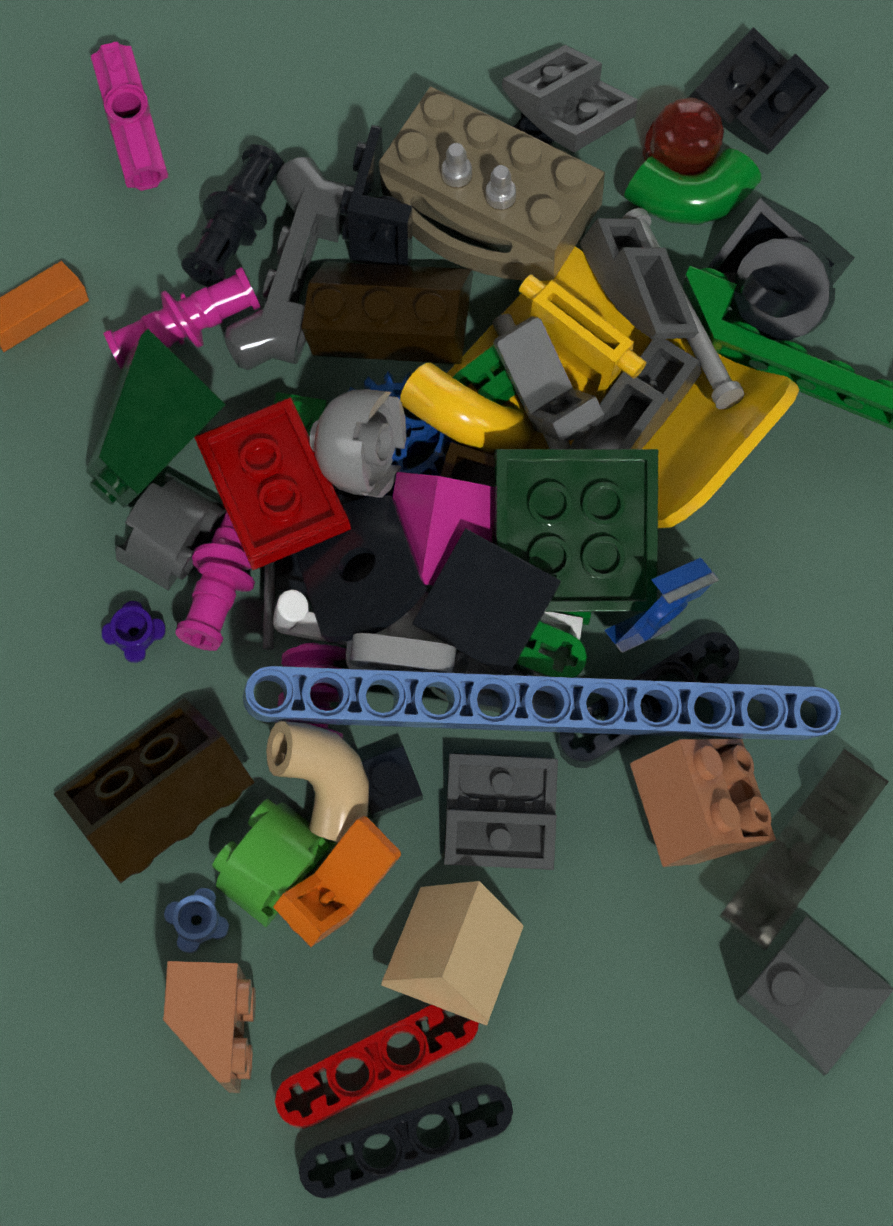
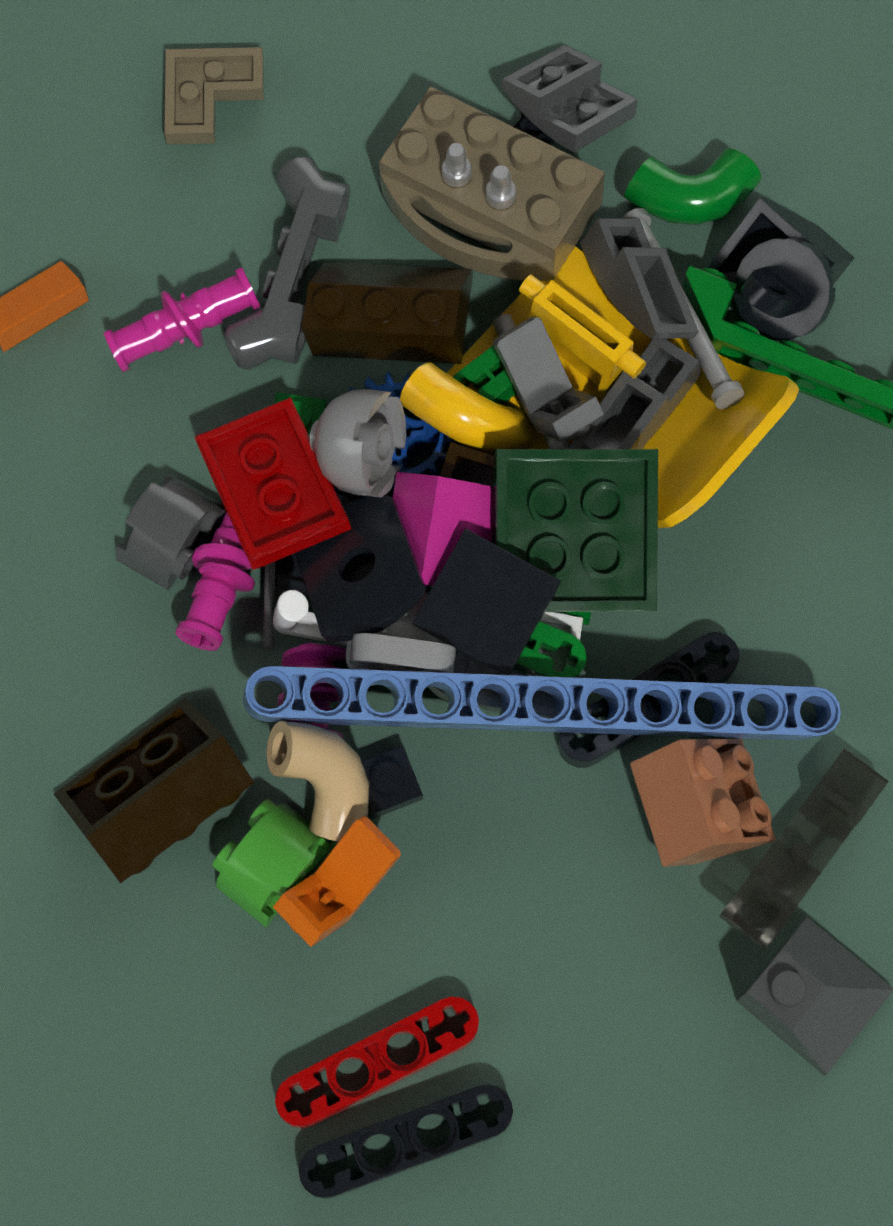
dark green slope [86,329,226,508] -> none
dark pink piece [91,41,168,191] -> none
dark purple plate [102,601,166,663] -> none
nougat slope [163,961,256,1093] -> none
medium blue plate [164,888,229,953] -> none
black piece [181,144,284,287] -> none
black bracket [341,125,413,266] -> none
tan slope [381,881,524,1026] -> none
dark grey slope [444,753,558,870] -> none
blue piece [604,558,719,653] -> none
clear red helmet [642,97,724,175] -> none
black slope [688,27,829,155] -> none
none -> dark tan plate [164,47,264,144]

